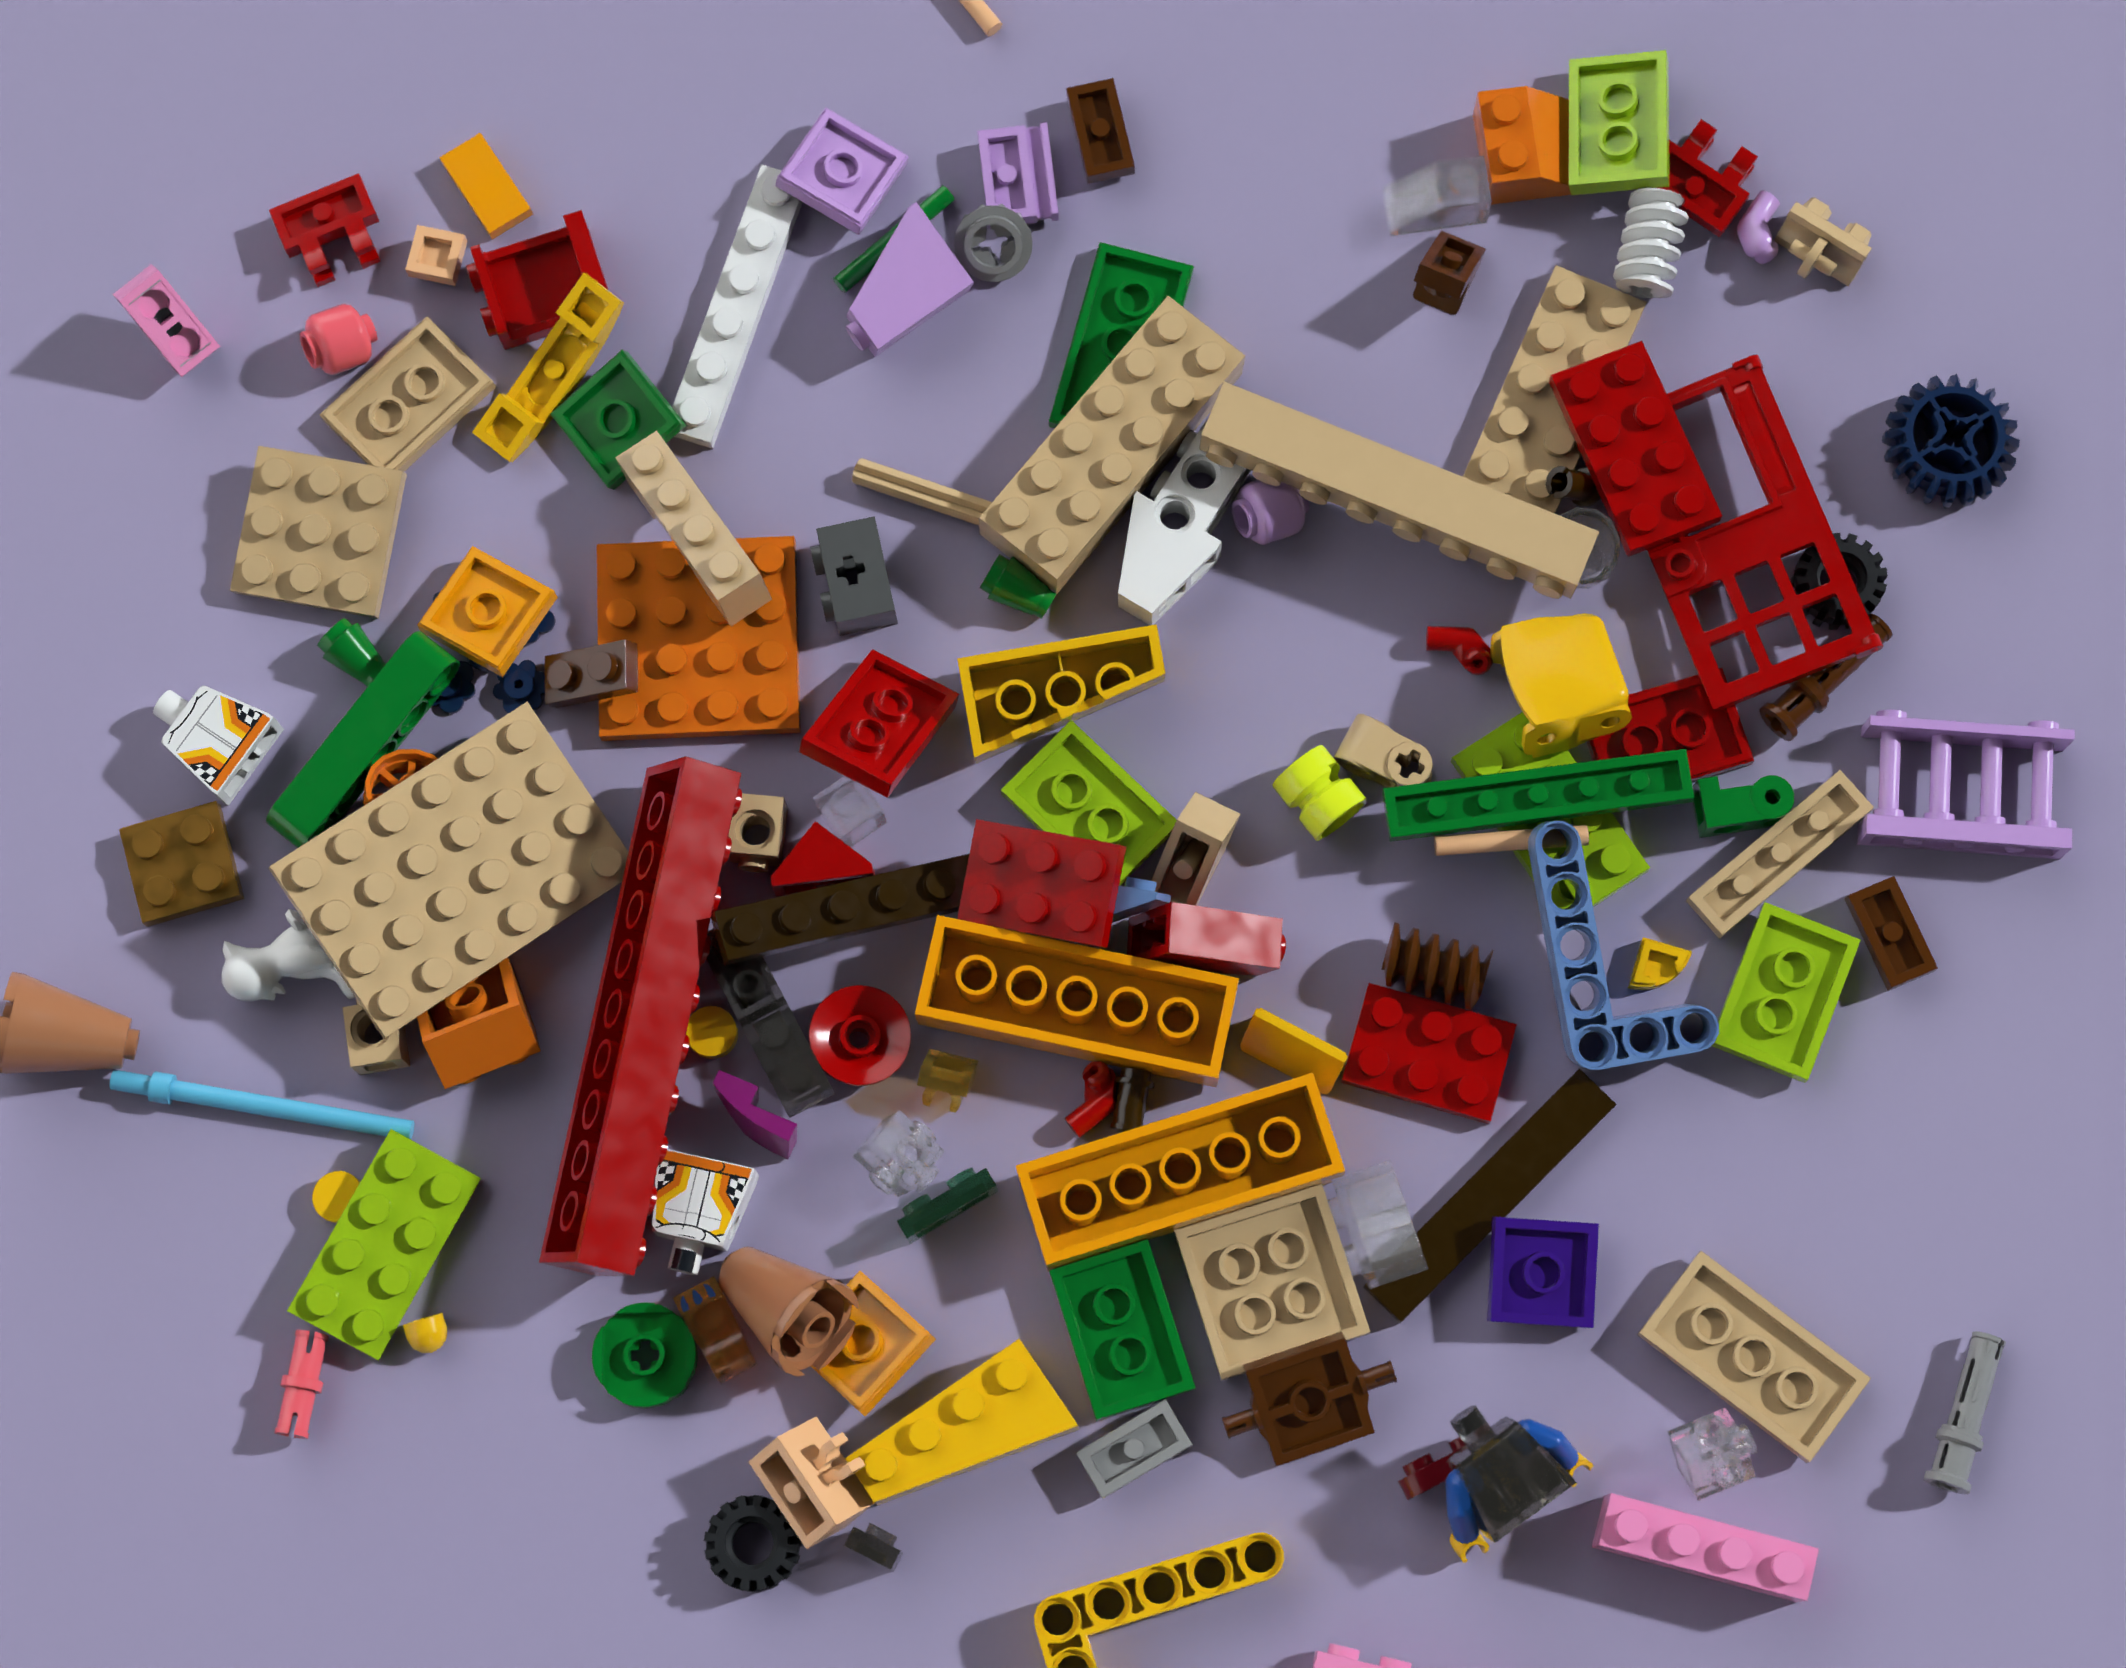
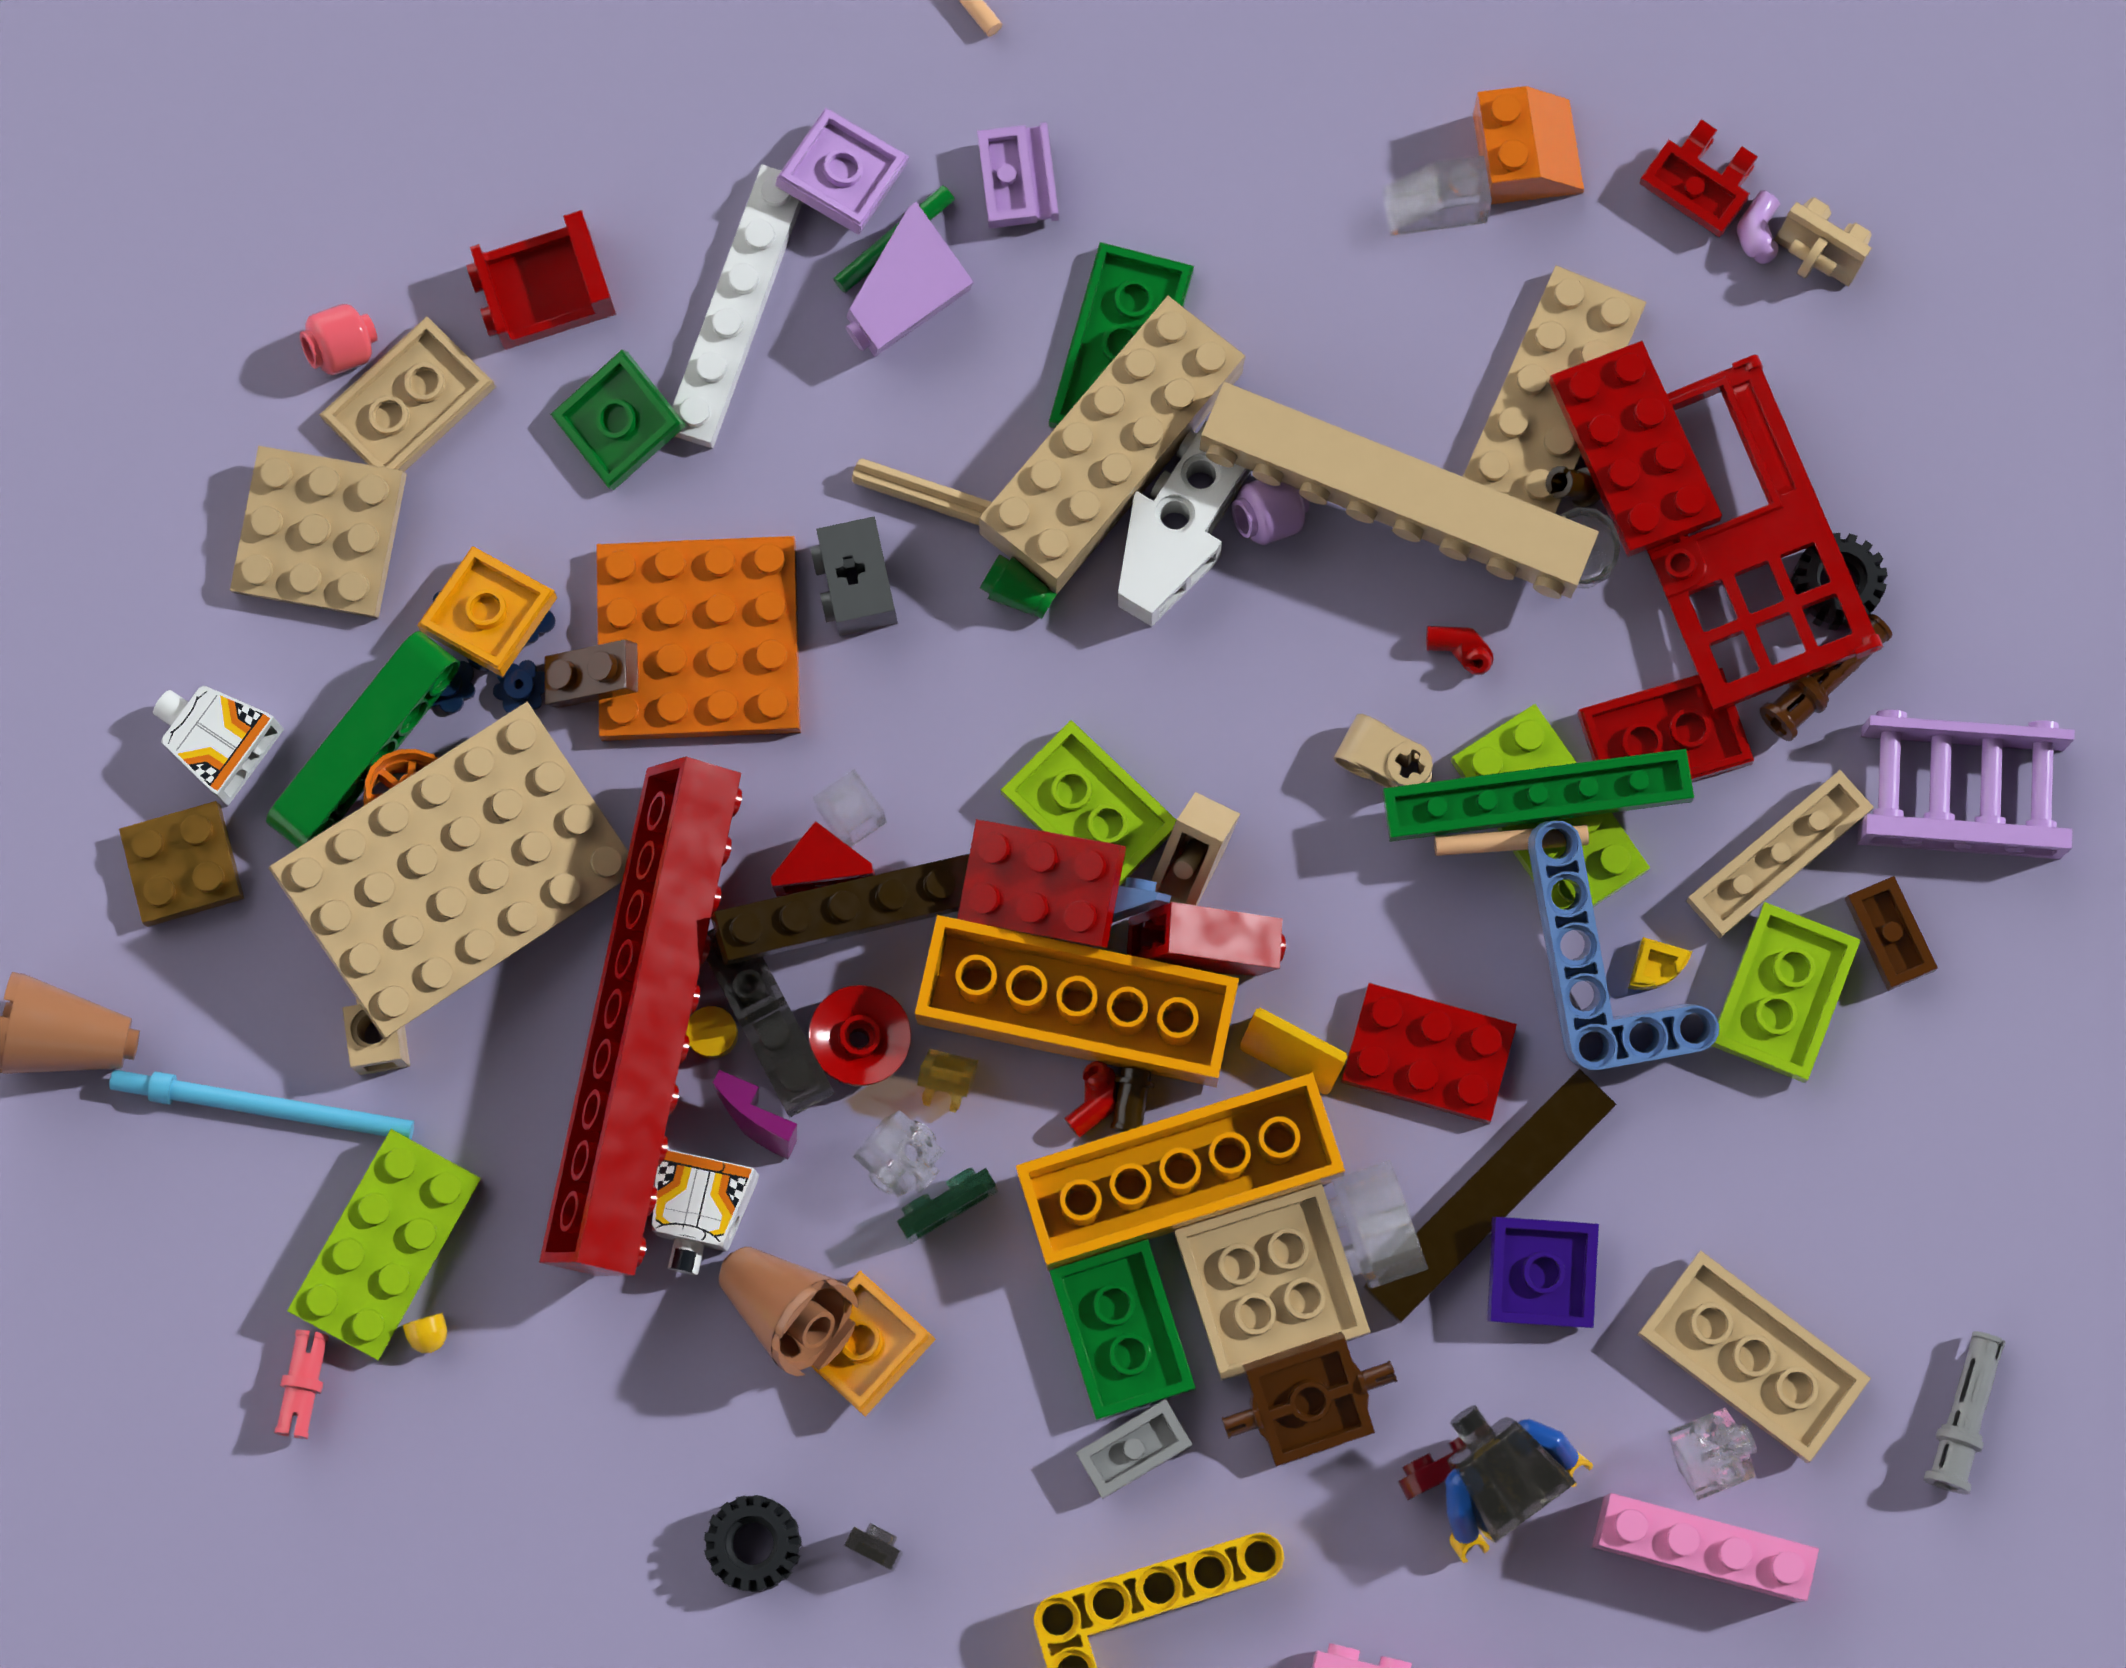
bright pink piece [112,264,220,377] -> none
white animal [222,909,356,1001] -> none
red plate [269,173,381,287] -> none
yellow tile [312,1171,361,1224] -> none
green cone [317,618,386,687] -> none
light nougat plate [405,225,468,286] -> none
orange slope [417,957,541,1089] -> none
light orange tile [439,133,533,240] -> none
yellow slope [472,273,624,462] -> none
green plate [592,1302,698,1408] -> none
tan arch [615,431,772,627] -> none
clear orange leg [673,1276,758,1384] -> none
tan brick [728,793,788,873] -> none
light nougat brick [748,1416,874,1549] -> none
red plate [799,649,959,798] -> none
yellow wedge [845,1339,1079,1506] -> none
light grey gear [954,204,1032,282] -> none
yellow wedge [957,624,1165,764] -> none
reddish brown plate [1066,78,1135,184] -> none
neon yellow wheel [1272,745,1367,841] -> none
reddish brown piece [1381,922,1493,1010] -> none
reddish brown slope [1413,230,1486,315] -> none
yellow piece [1490,613,1632,758] -> none
lime plate [1569,50,1669,195] -> none
white piece [1613,188,1689,298] -> none
green leg [1692,775,1794,838] -> none
dark blue gear [1882,374,2020,509] -> none

